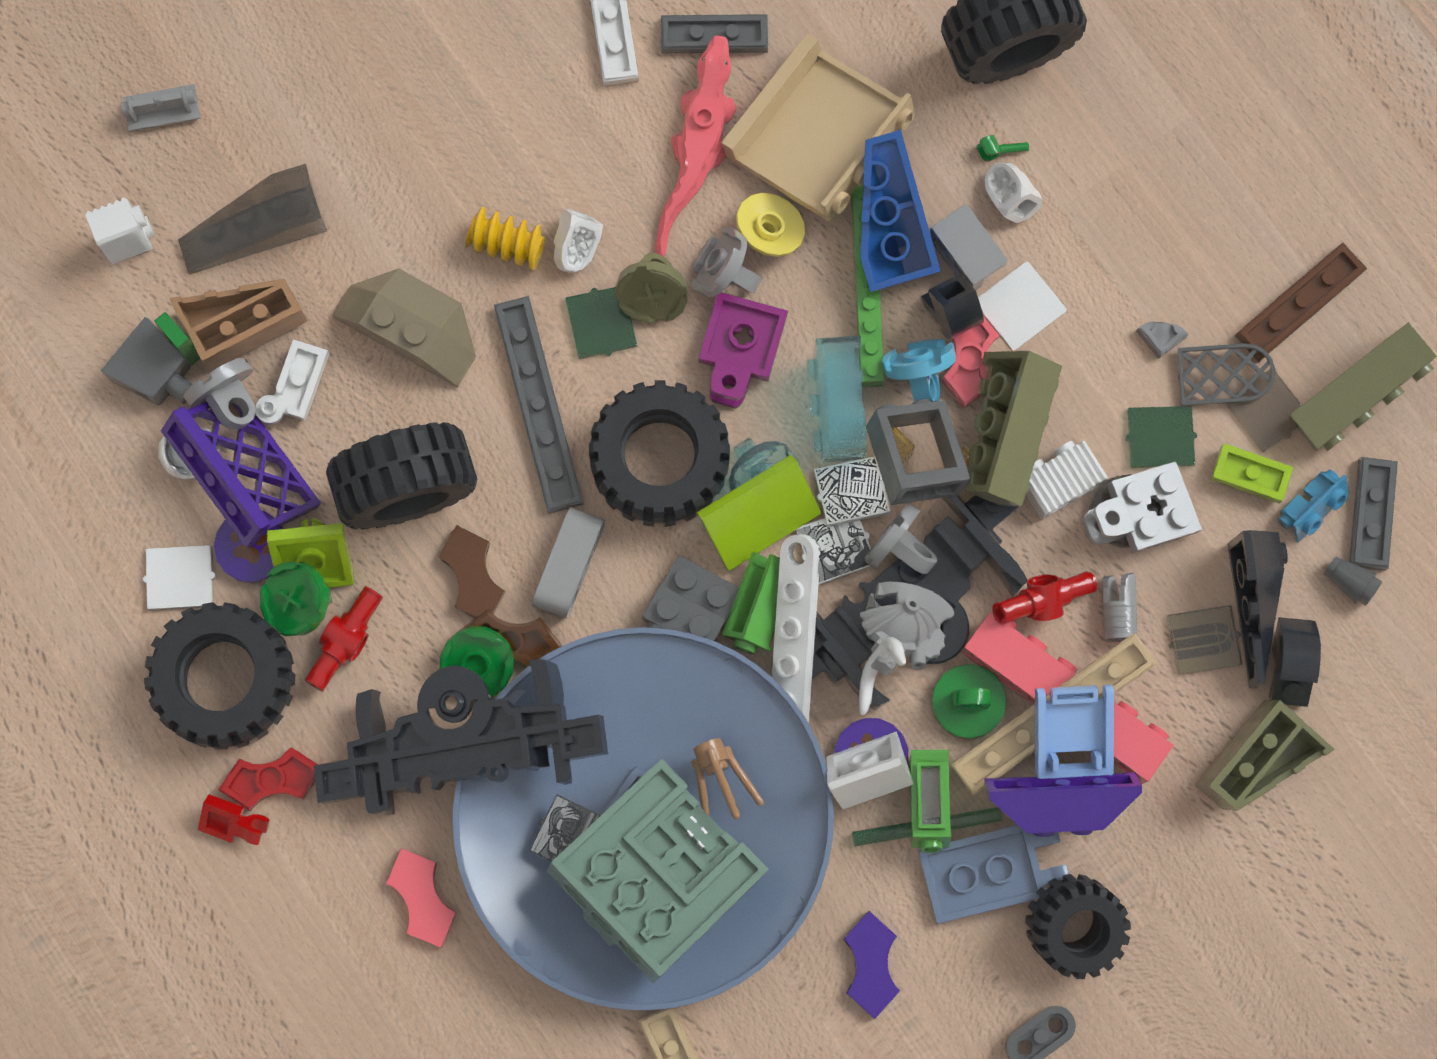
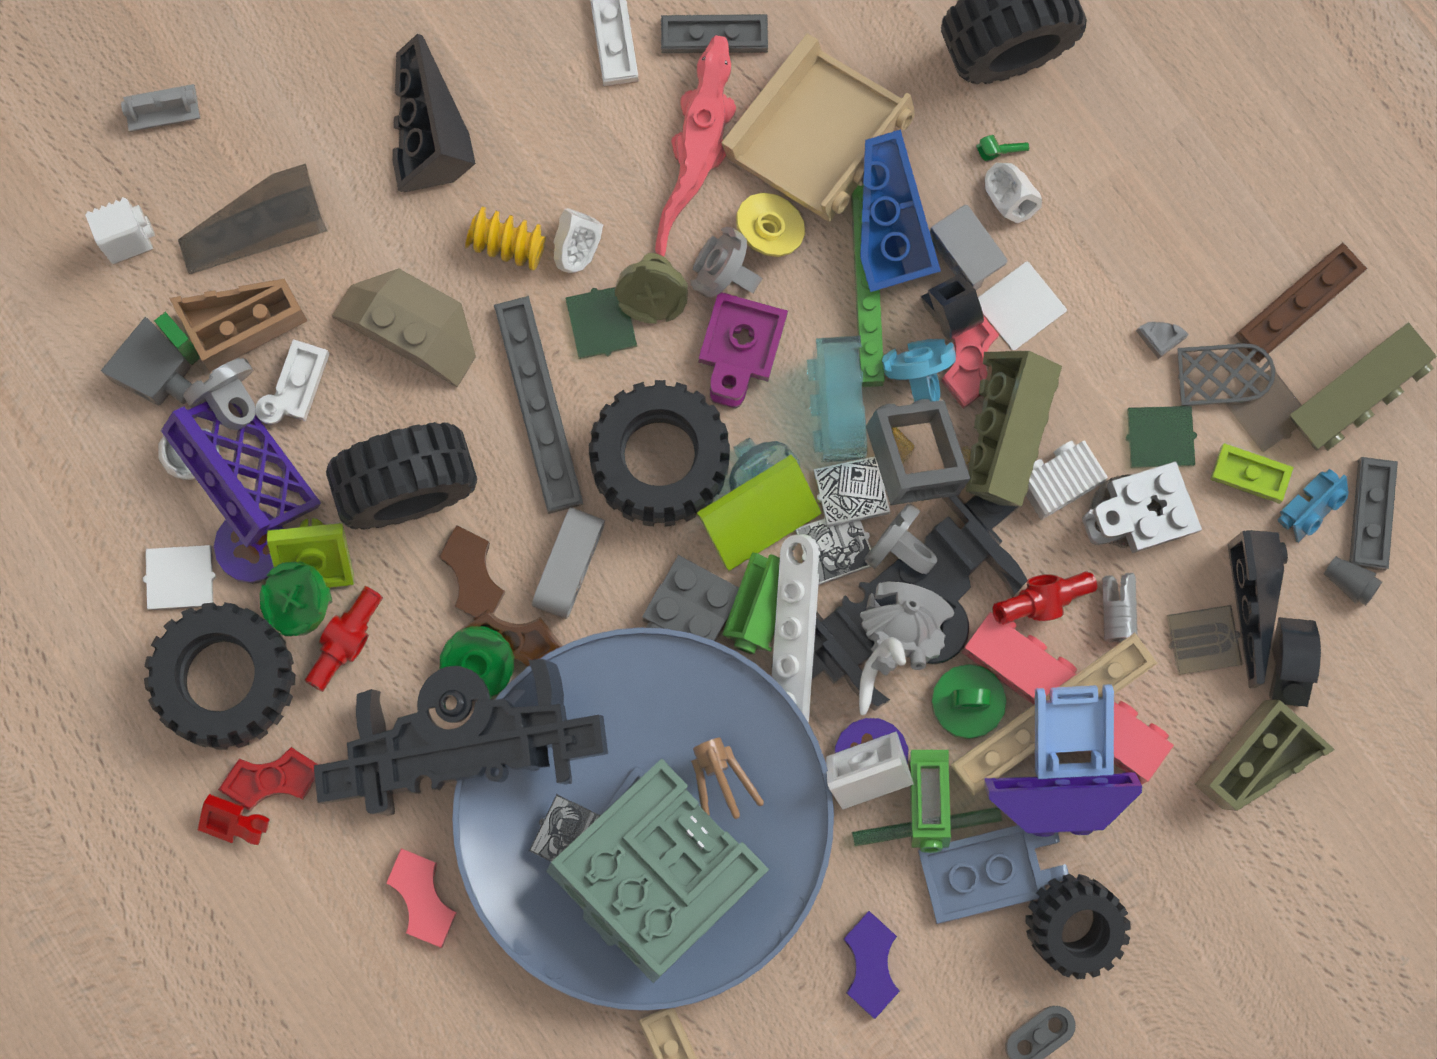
none -> black wedge [392,34,476,192]

